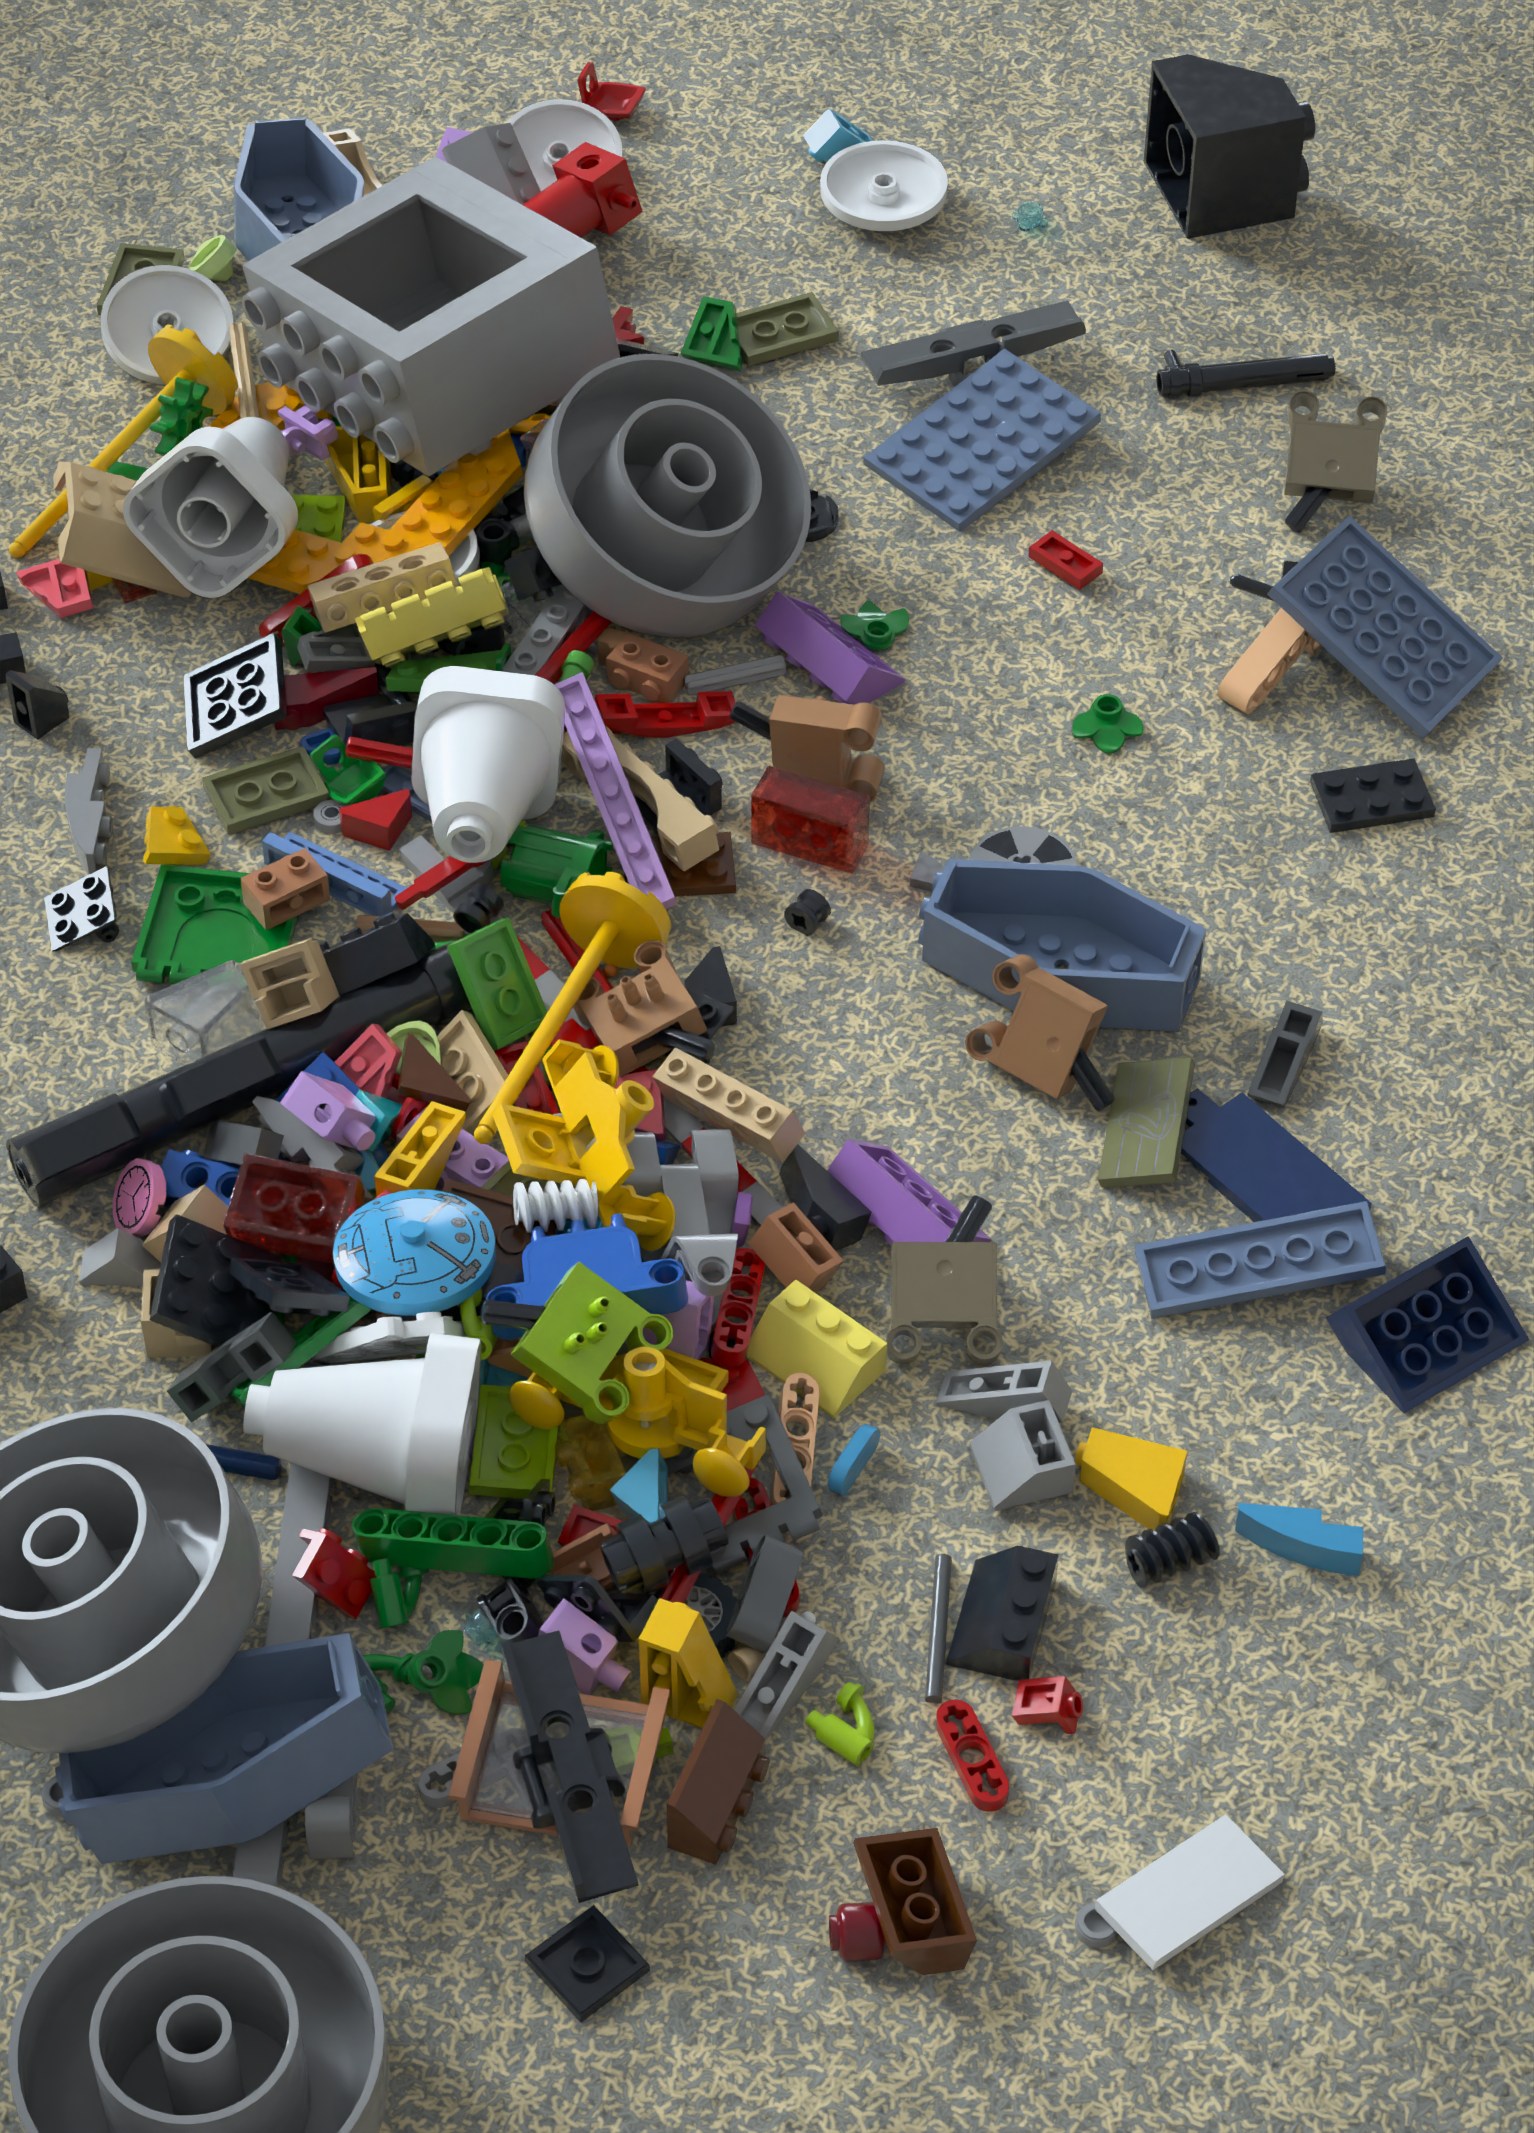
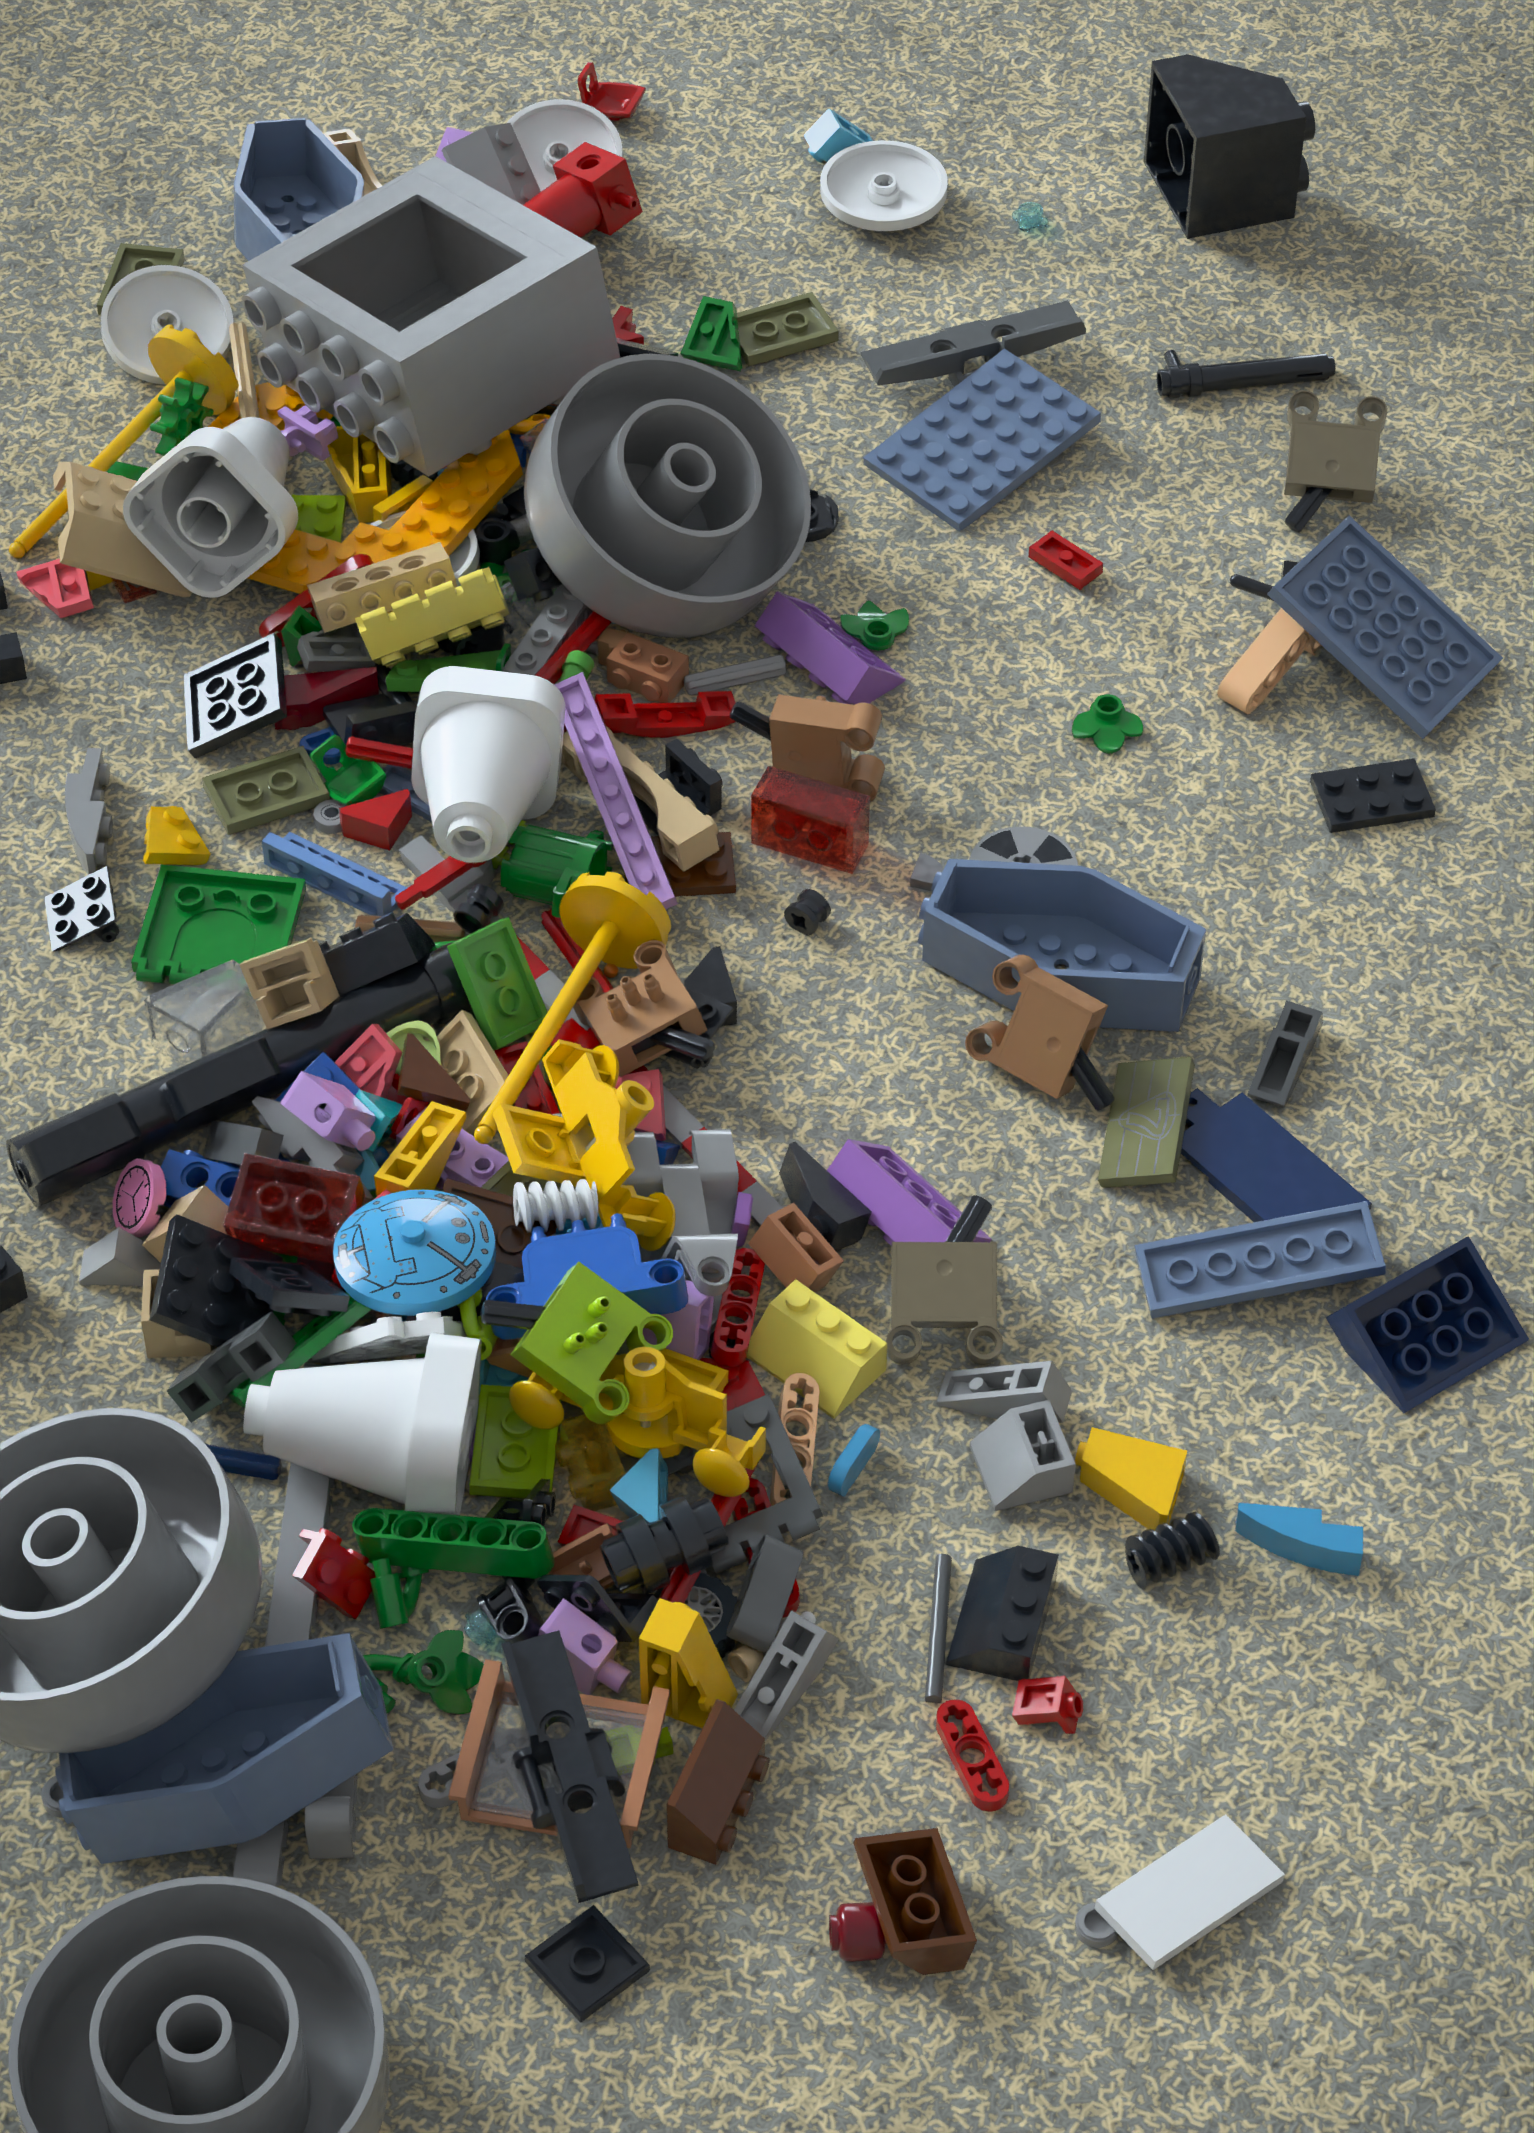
black slope [5,670,70,740] -> none
yellowish green piece [188,235,236,281] -> none
nougat brick [241,848,330,930] -> none
tan brick [652,1047,806,1163] -> none
lime plant [806,1682,875,1767] -> none

